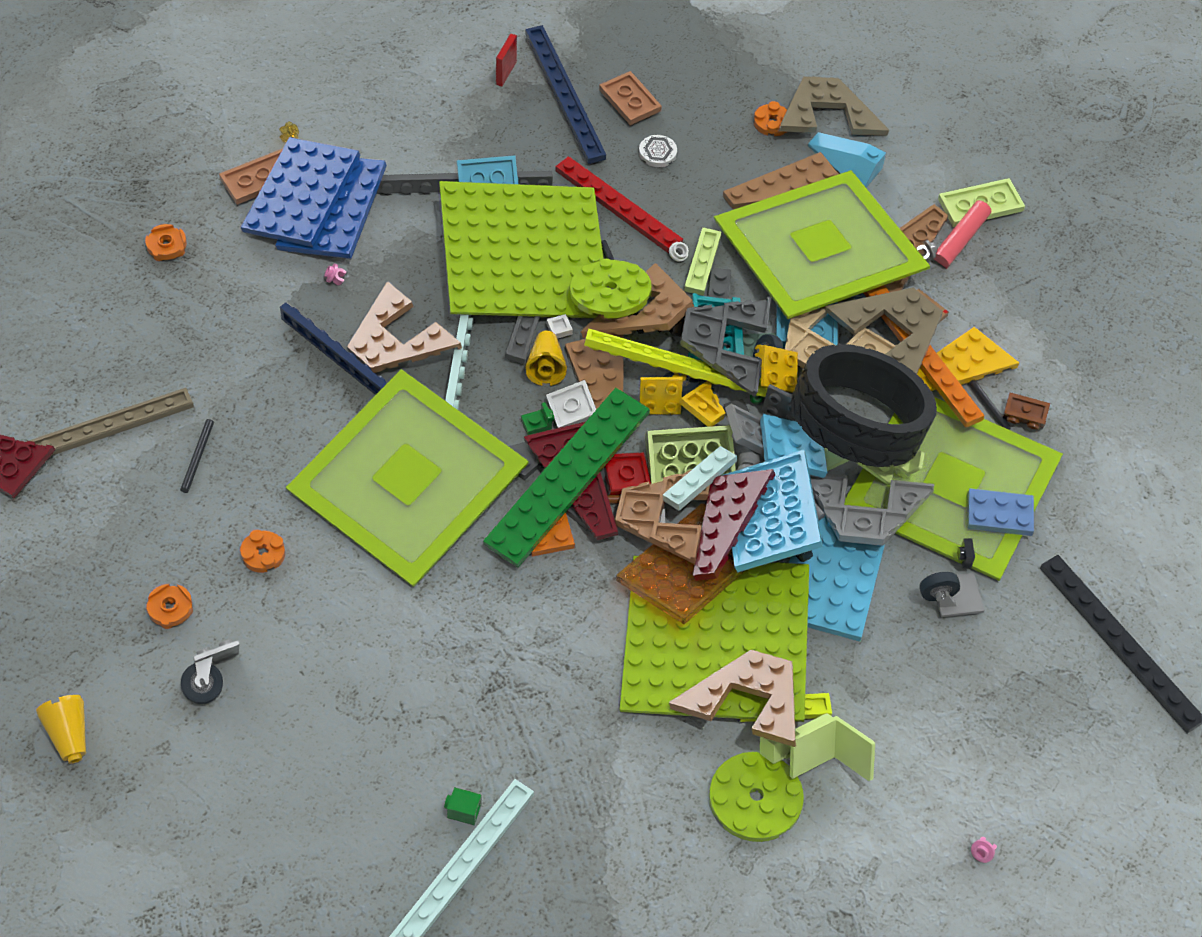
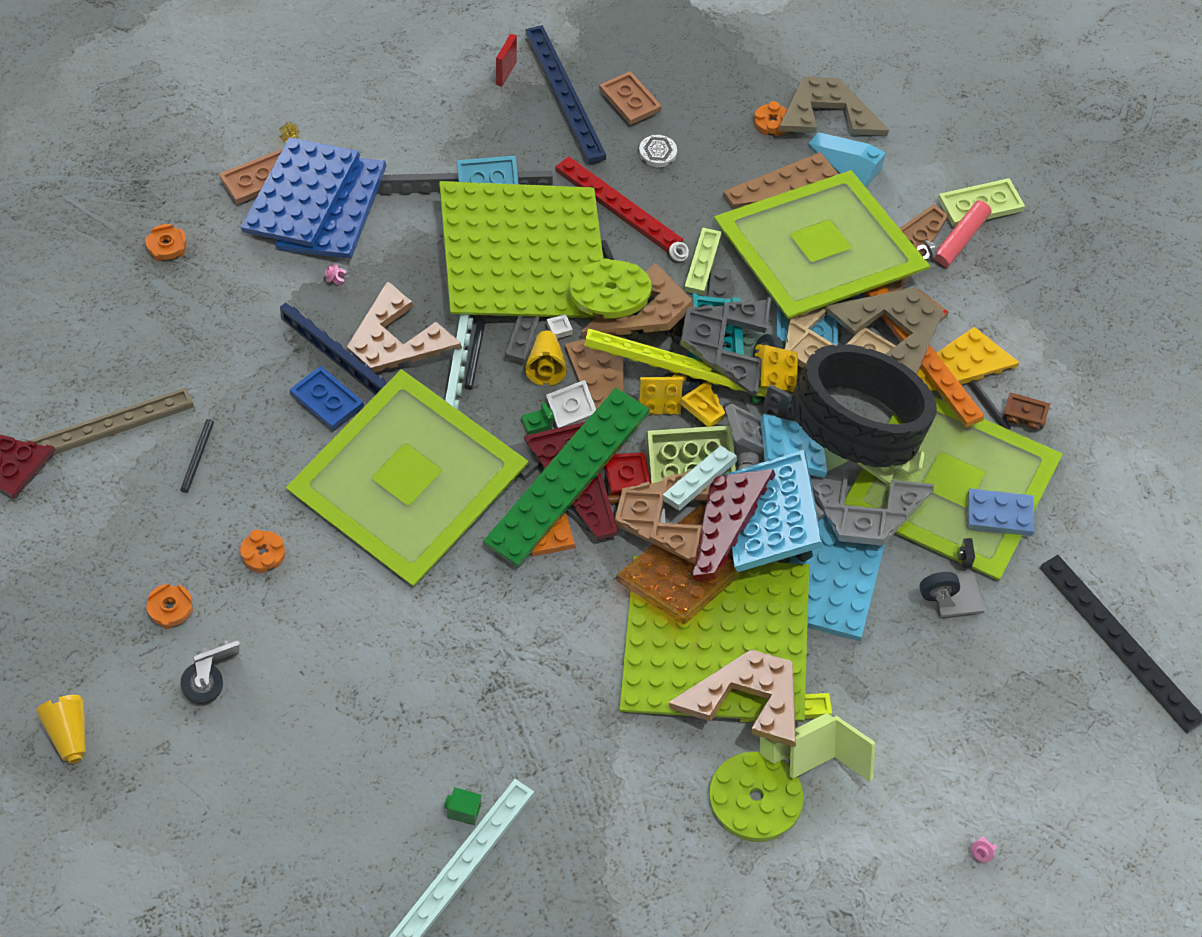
none -> blue plate [289,366,364,431]
none -> black bar [465,320,485,390]

